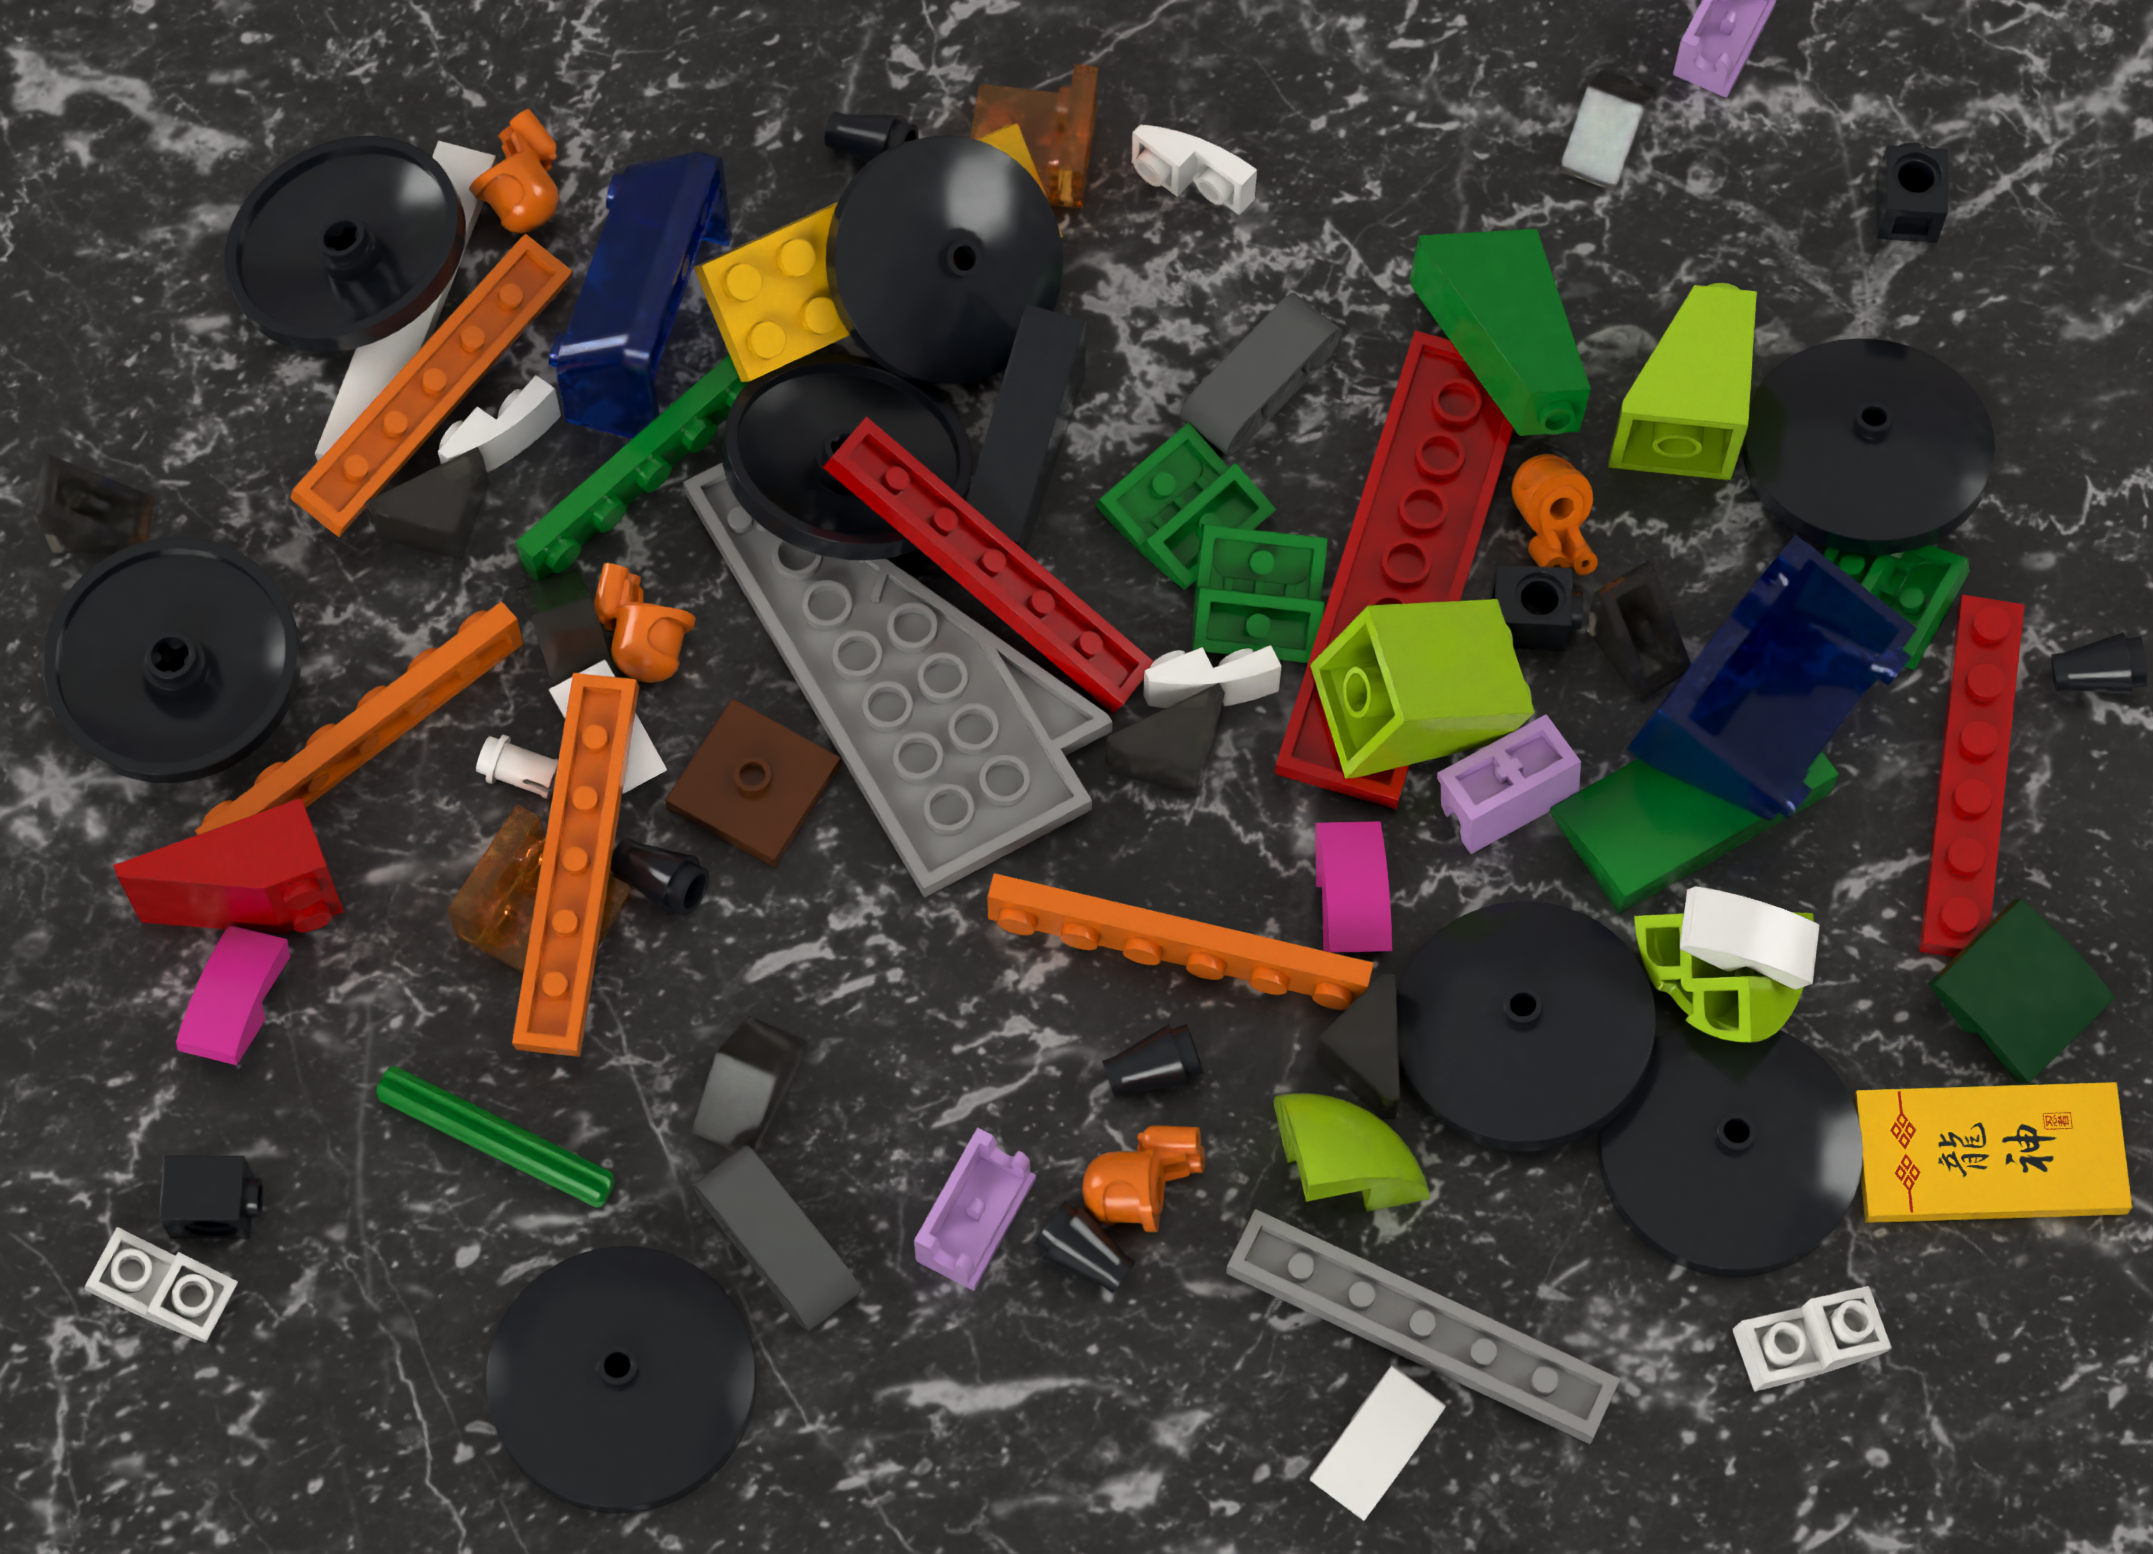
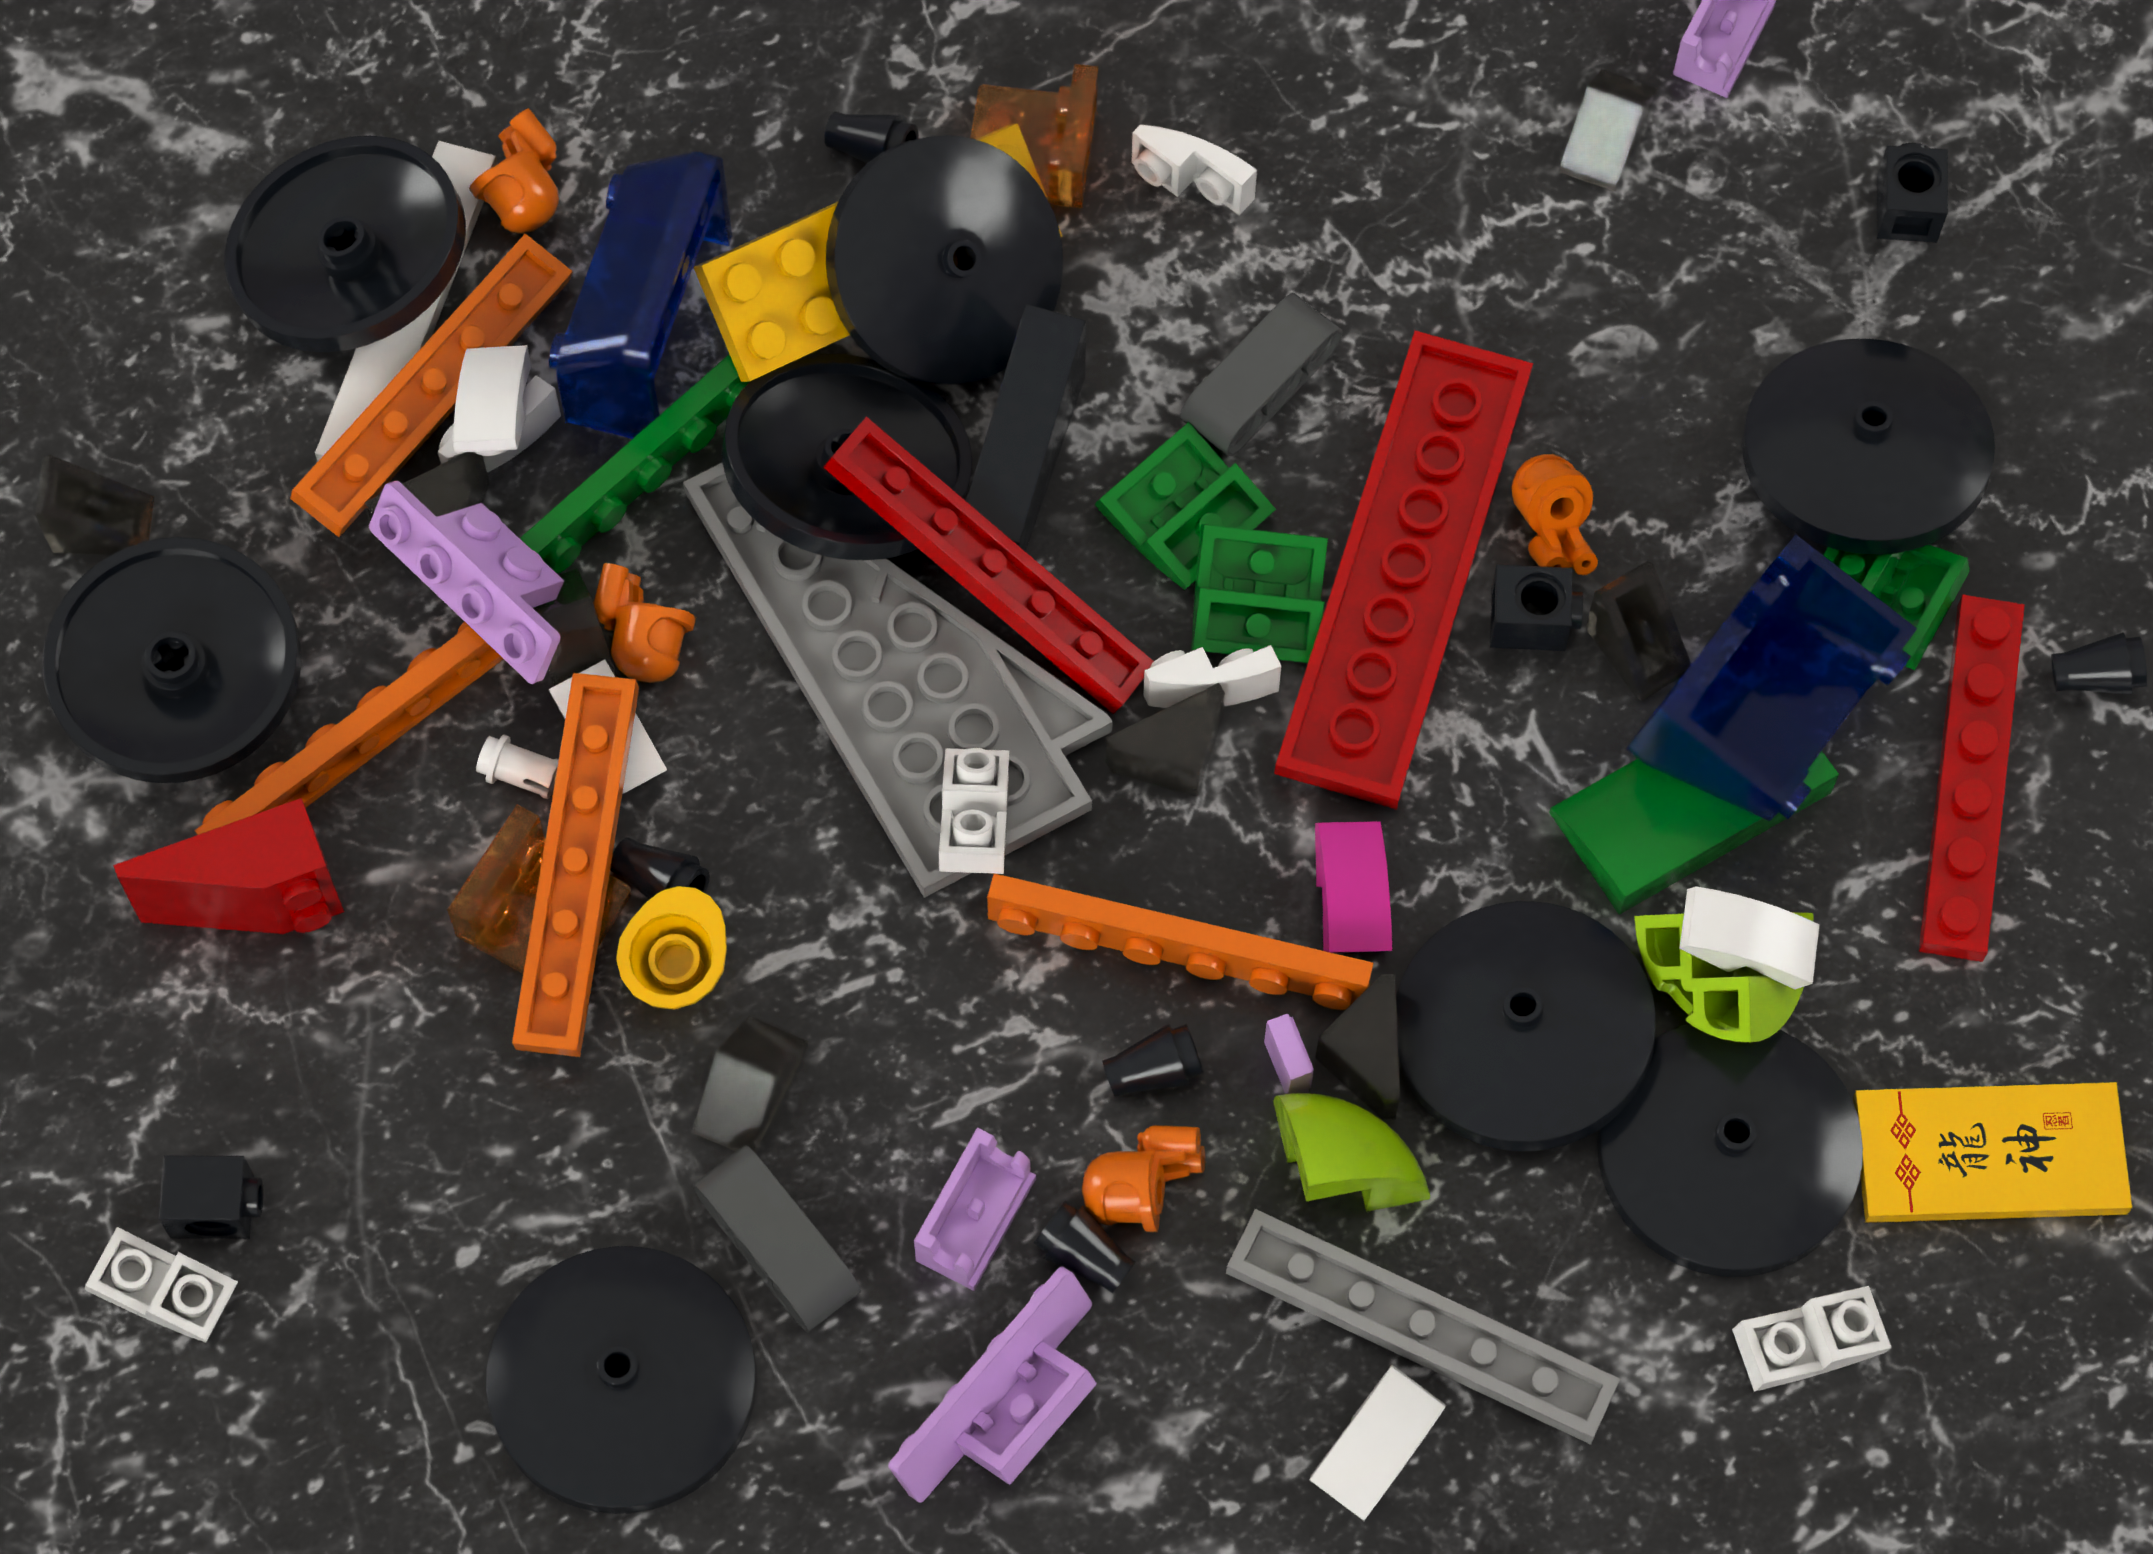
dark pink slope [176,925,290,1065] -> none
green axle [376,1066,616,1207] -> none
reddish brown plate [665,698,842,868] -> none
lime slope [1310,599,1535,779] -> none
green slope [1409,229,1591,436] -> none
lavender hinge [1437,714,1581,854] -> none
lime slope [1608,283,1757,480] -> none
dark green slope [1928,899,2116,1083] -> none
none -> lavender bracket [369,481,564,684]
none -> white slope [453,345,531,456]
none -> yellow piece [616,886,727,1010]
none -> lavender bracket [888,1266,1097,1503]
none -> white slope [939,748,1009,874]
none -> lavender tile [1264,1014,1314,1094]

